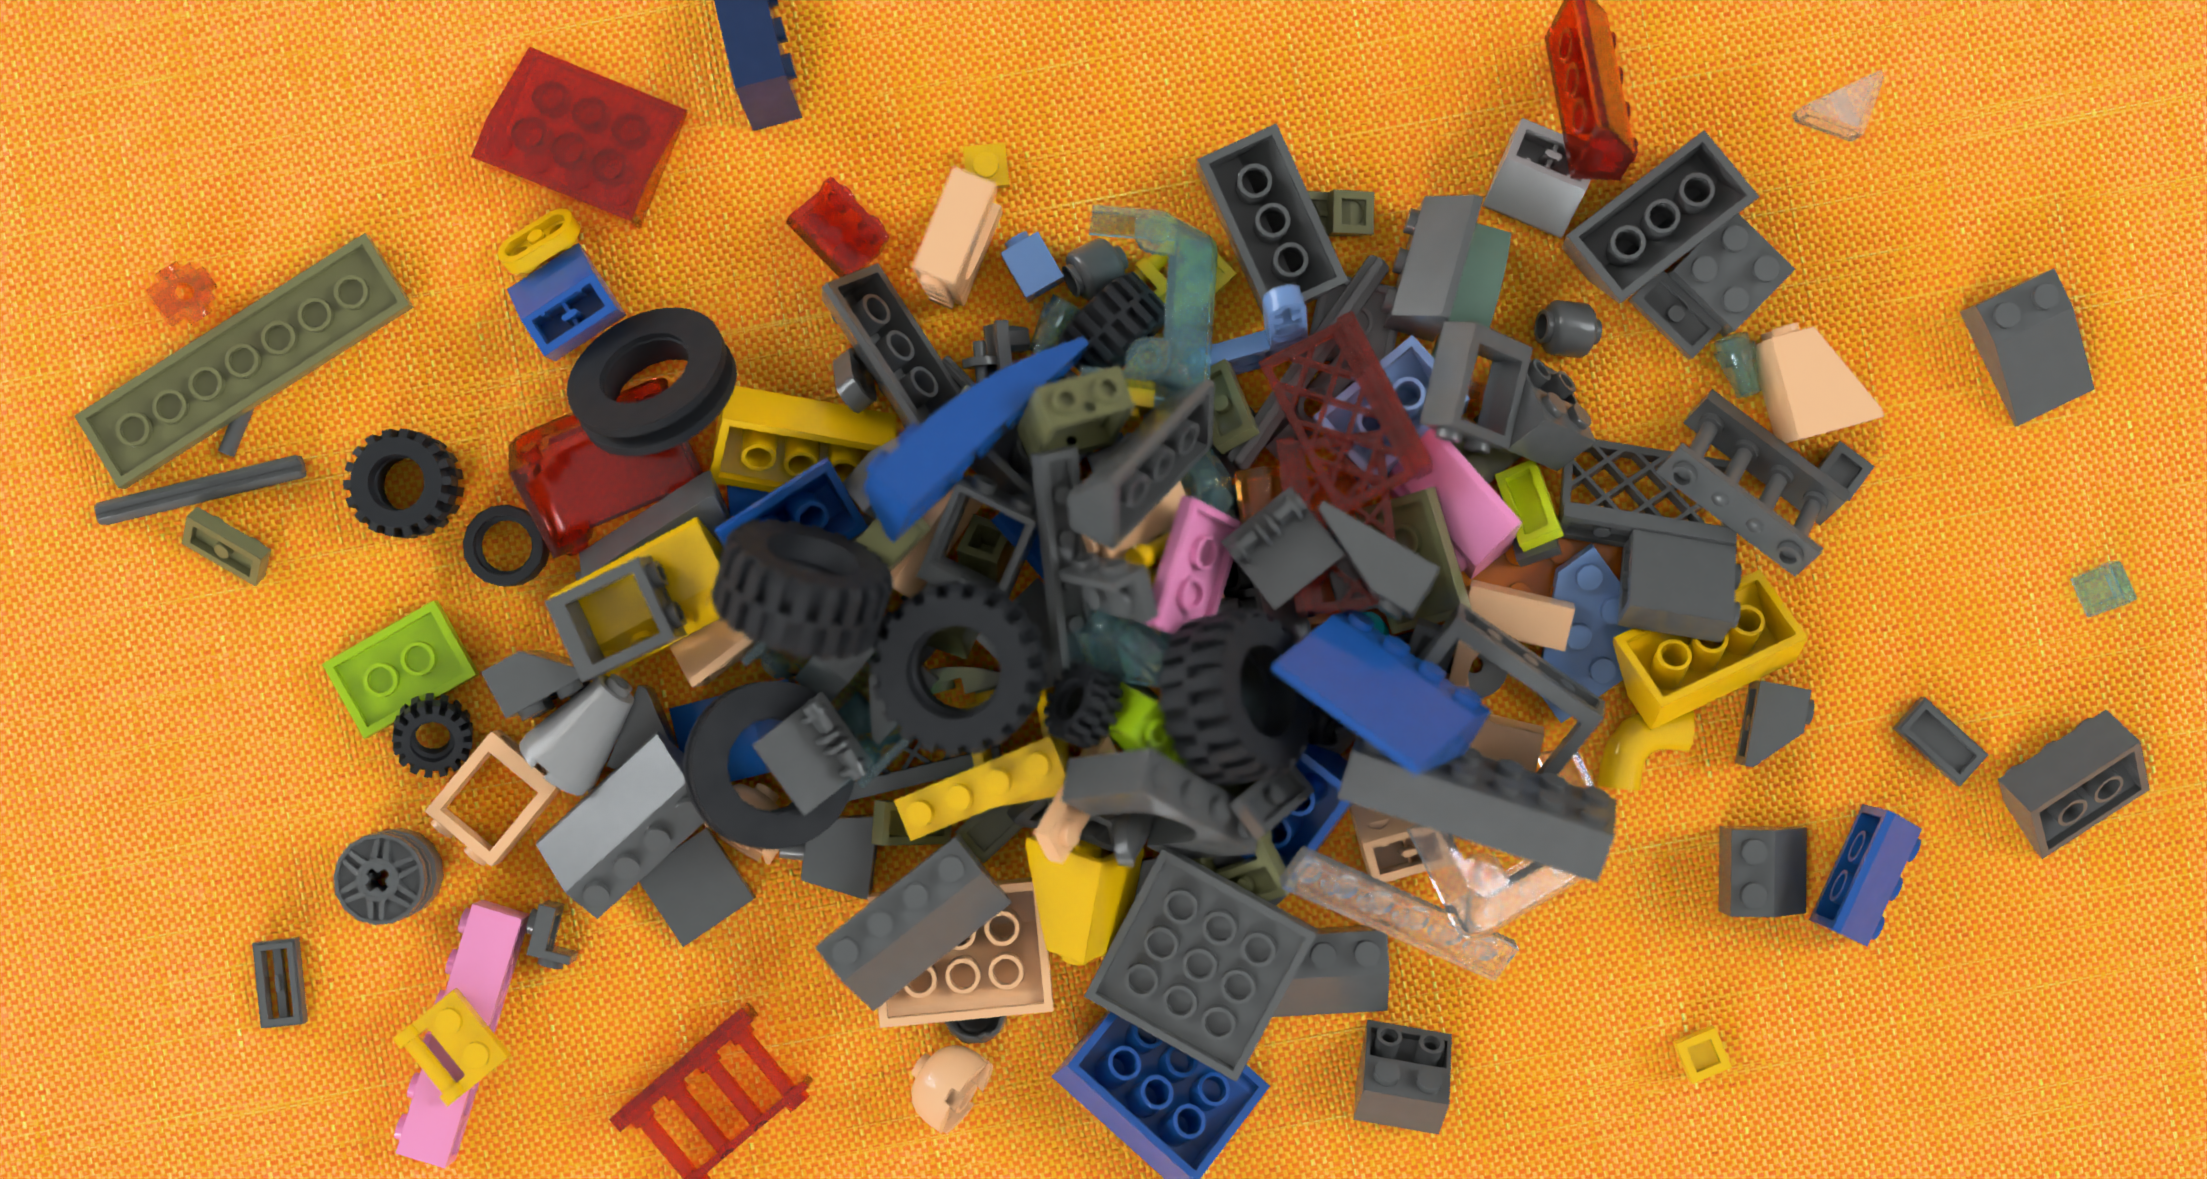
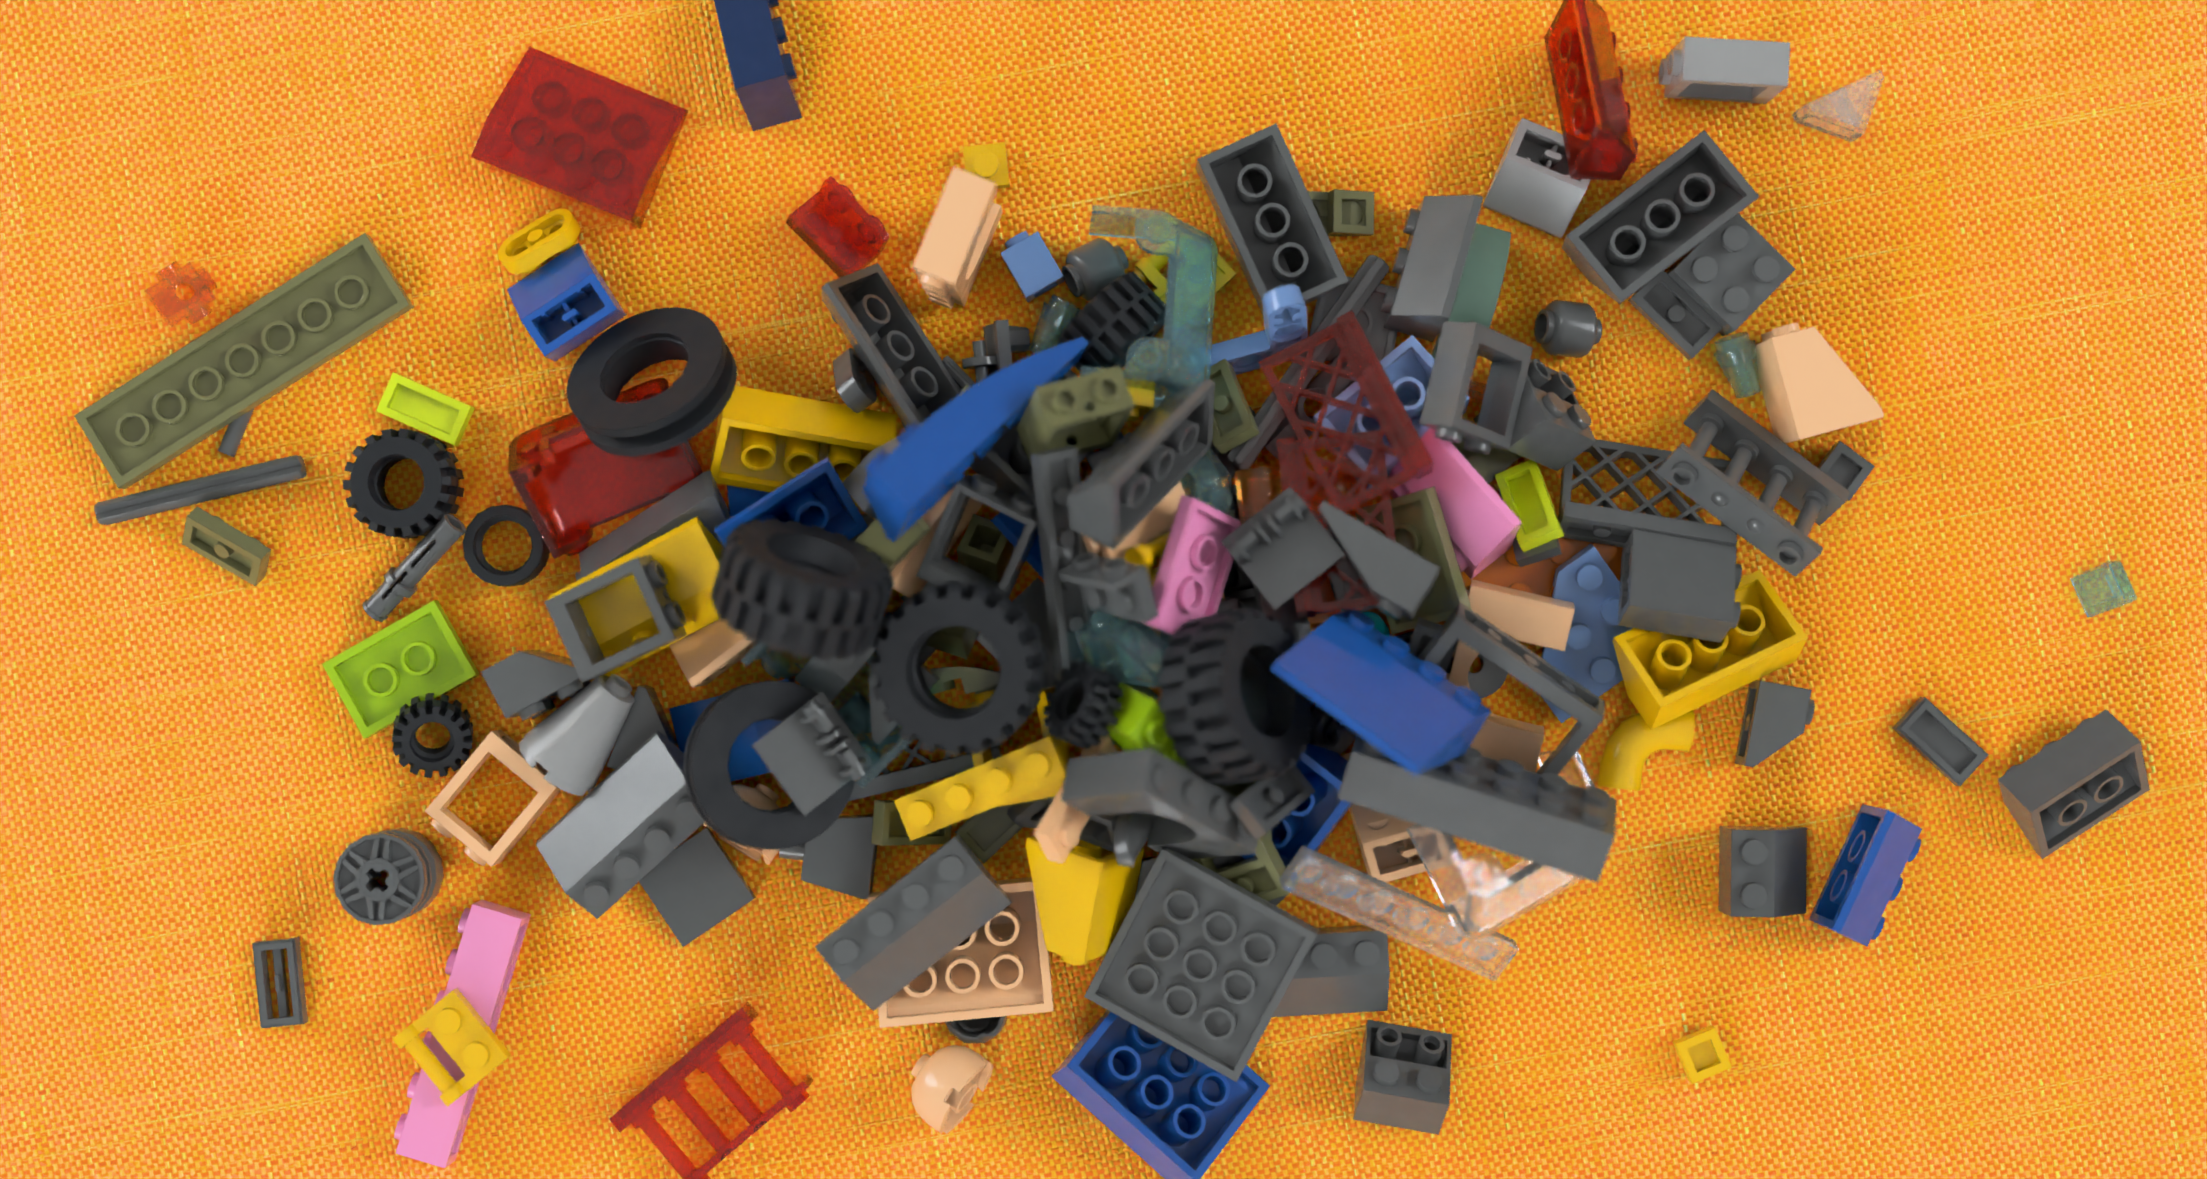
dark grey bracket [526,900,578,969] -> none
dark grey slope [1960,268,2095,427] -> none
none -> dark grey pin [362,513,466,622]
none -> neon yellow tile [376,372,475,446]
none -> light grey window [1659,36,1790,104]

